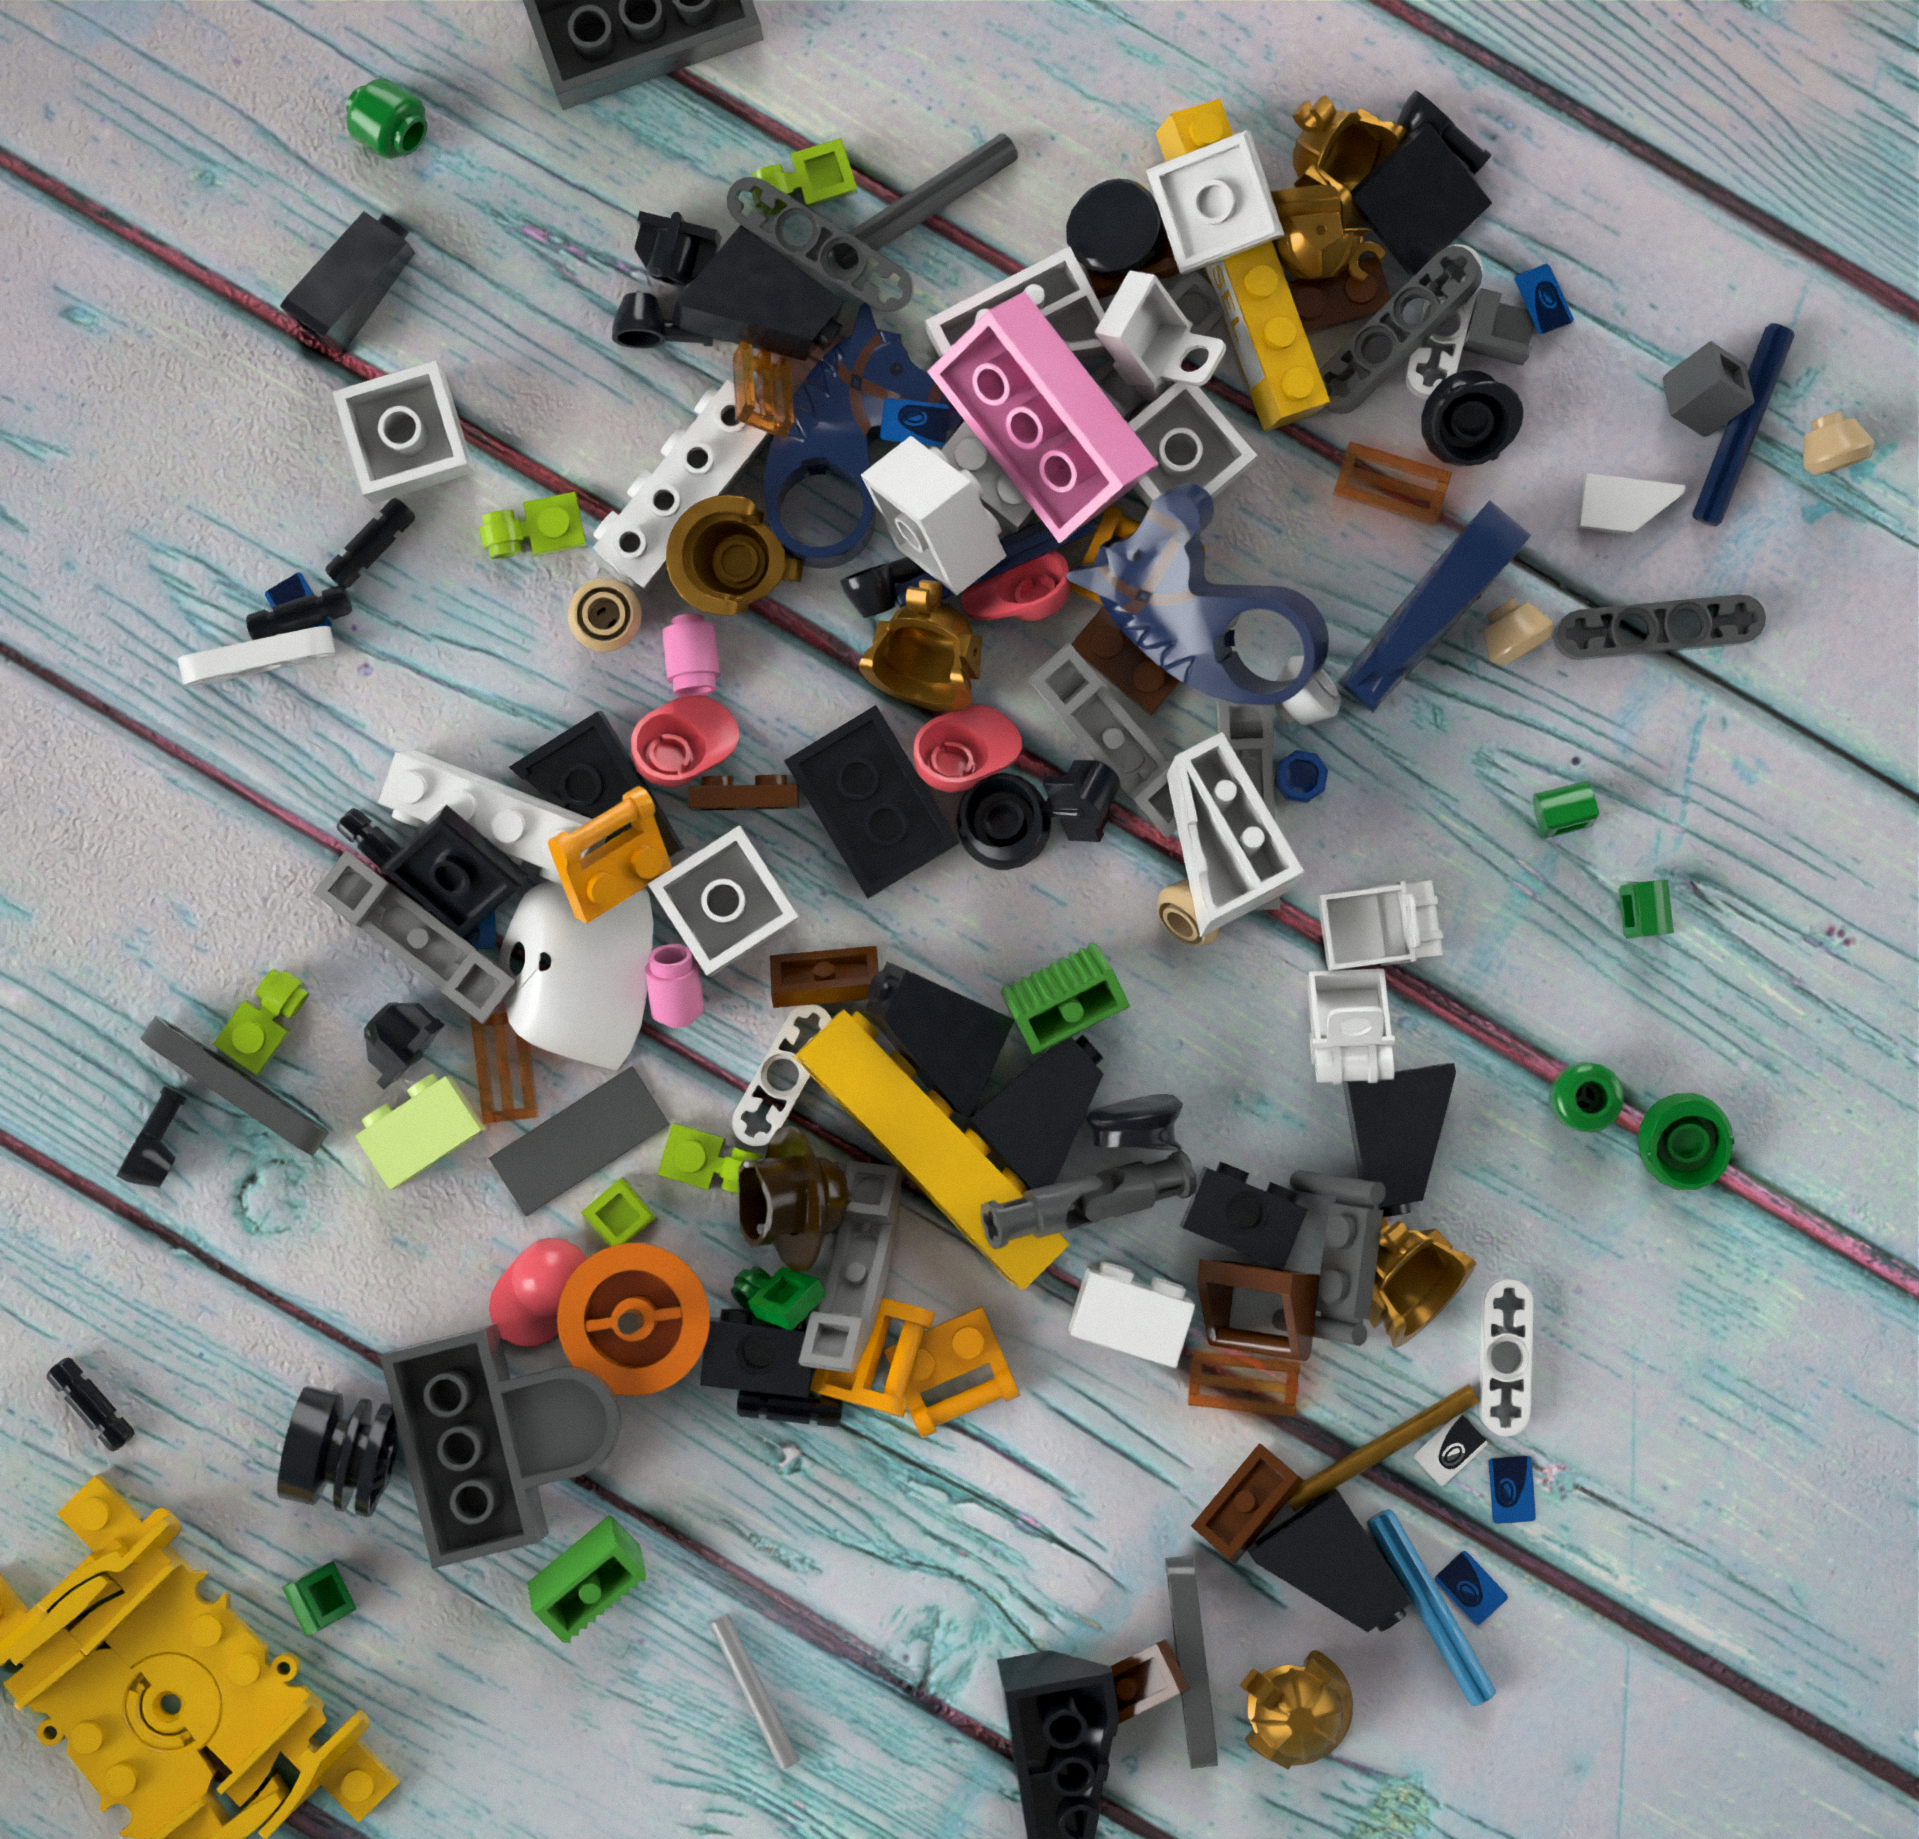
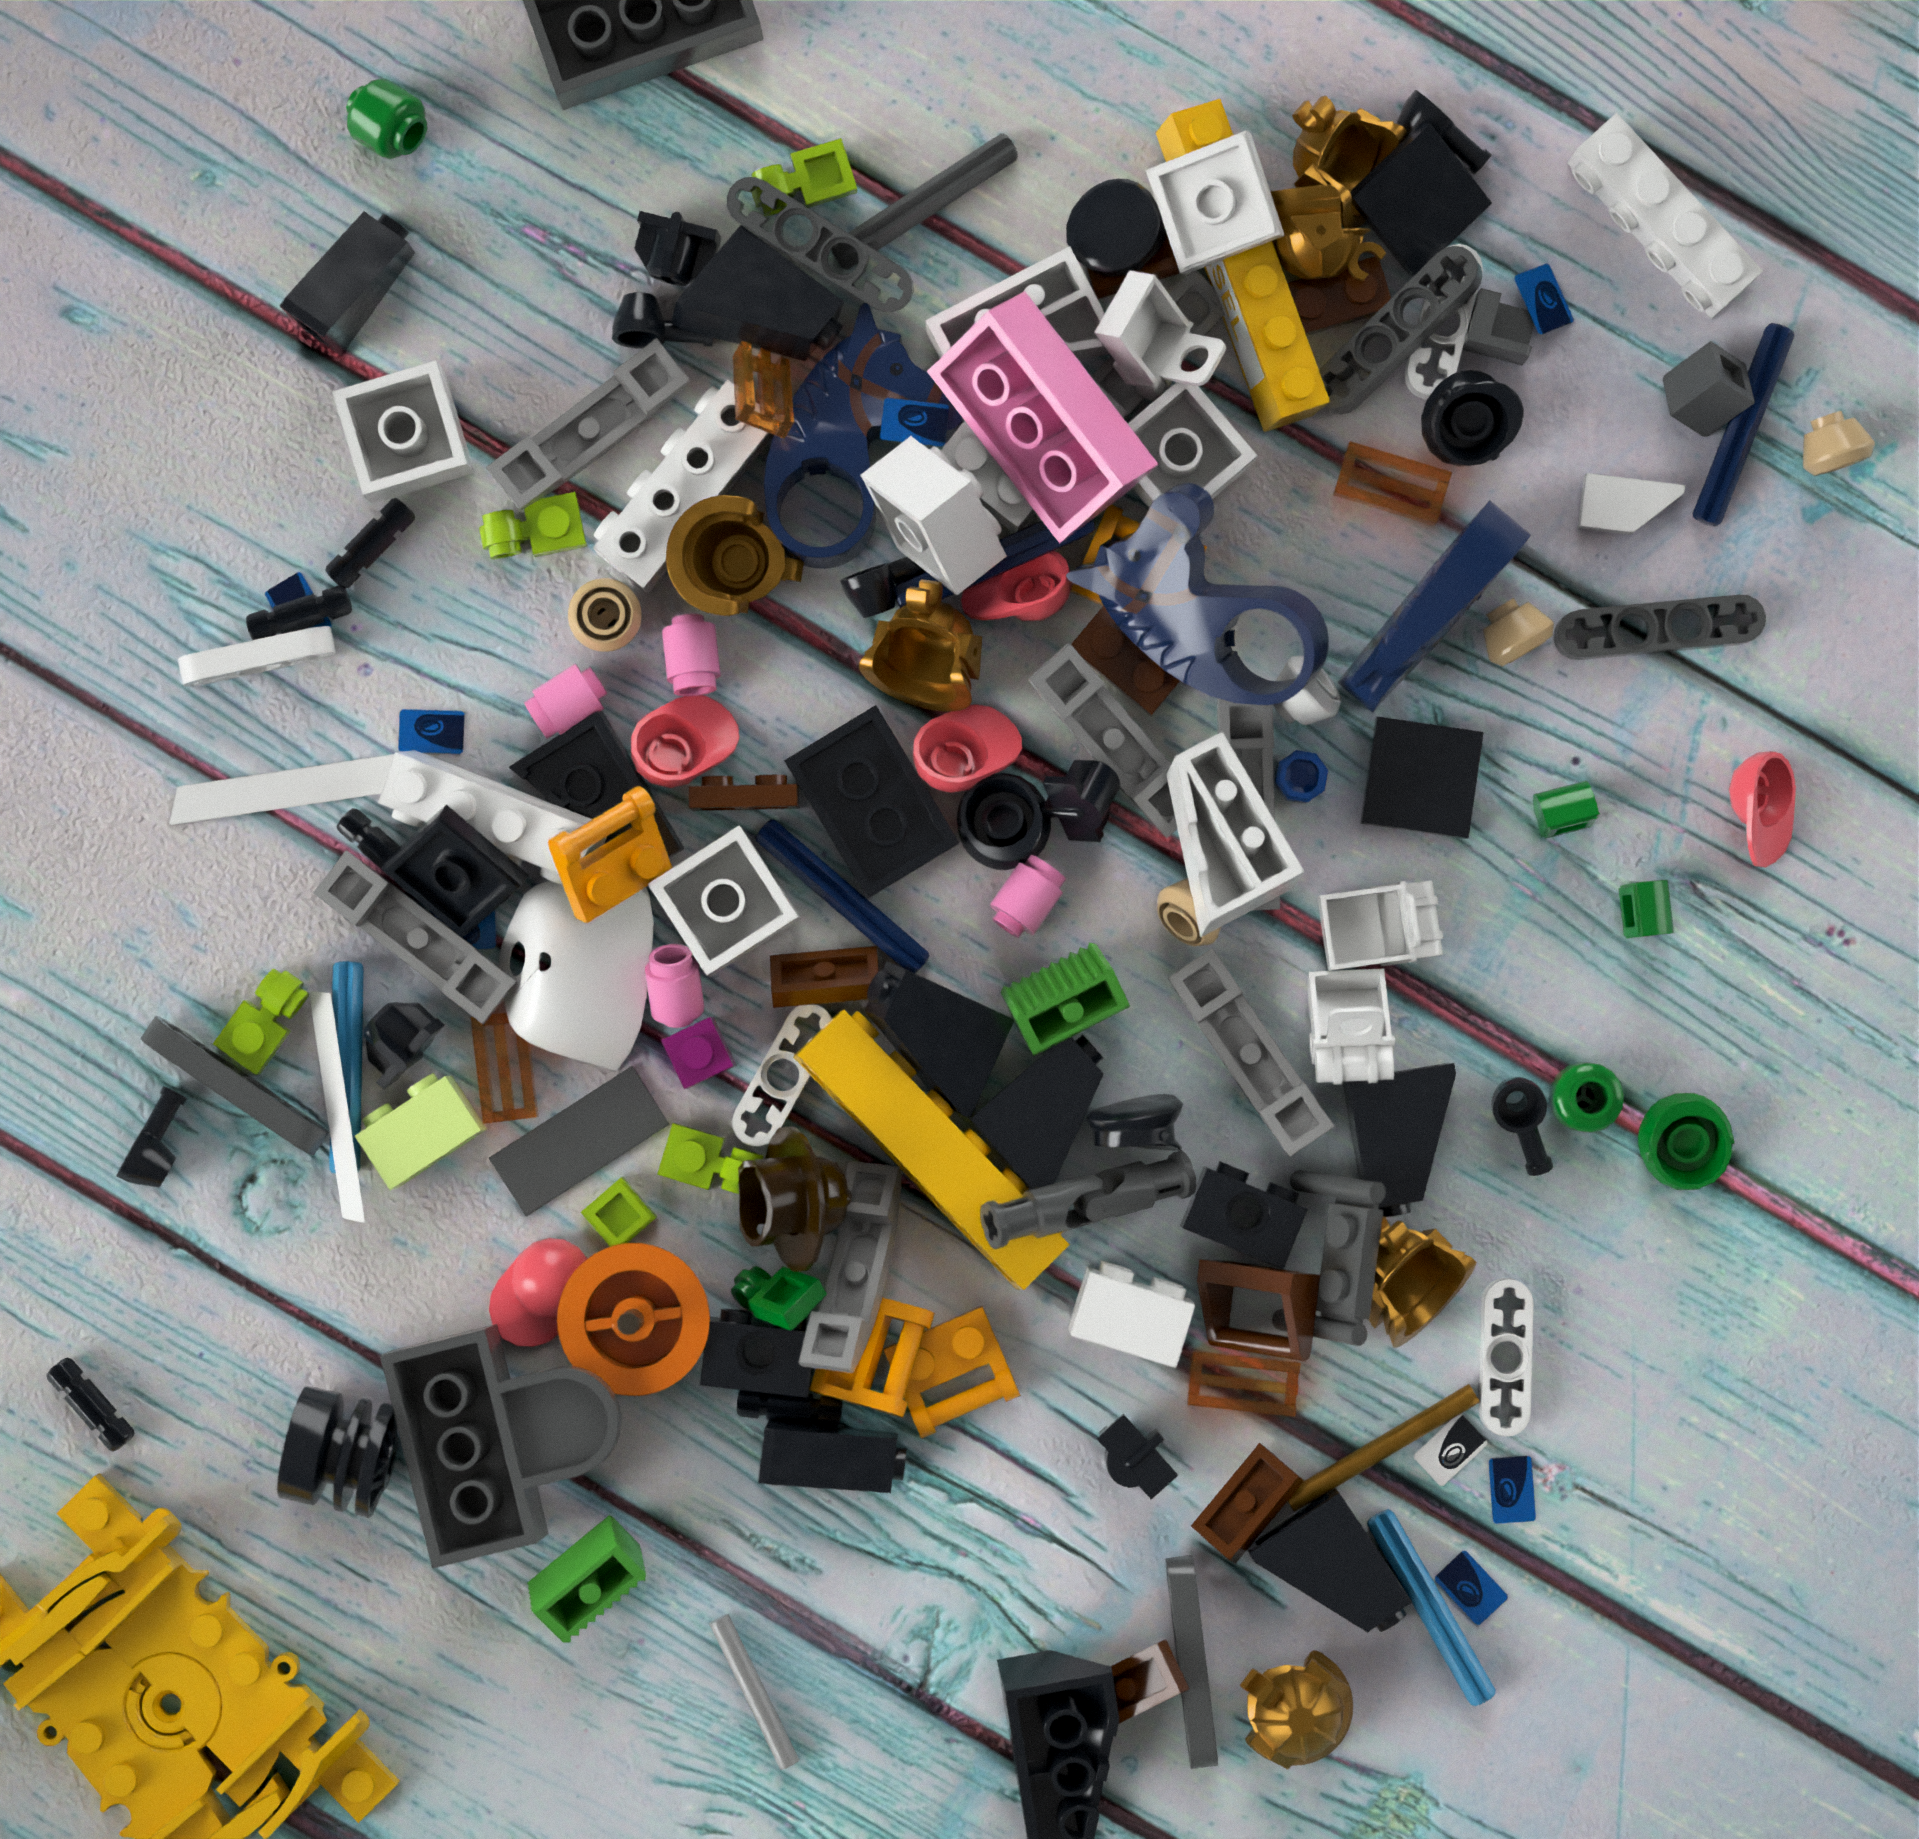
green brick [282,1561,357,1636] -> none
none -> white sticker [169,754,395,825]
none -> white sticker [309,990,365,1223]
none -> dark azure axle [329,961,364,1174]
none -> clear blue sticker [398,709,465,754]
none -> light grey slope [486,338,690,511]
none -> bright pink brick [524,663,608,739]
none -> magenta brick [661,1017,737,1089]
none -> dark blue axle [755,819,930,974]
none -> black slope [758,1420,907,1493]
none -> bright pink brick [990,855,1066,938]
none -> black piece [1096,1413,1178,1500]
none -> light grey slope [1168,948,1335,1157]
none -> black tile [1360,716,1484,839]
none -> black bar [1491,1077,1553,1176]
none -> white brick [1567,113,1763,319]
none -> coral cap [1729,751,1796,868]

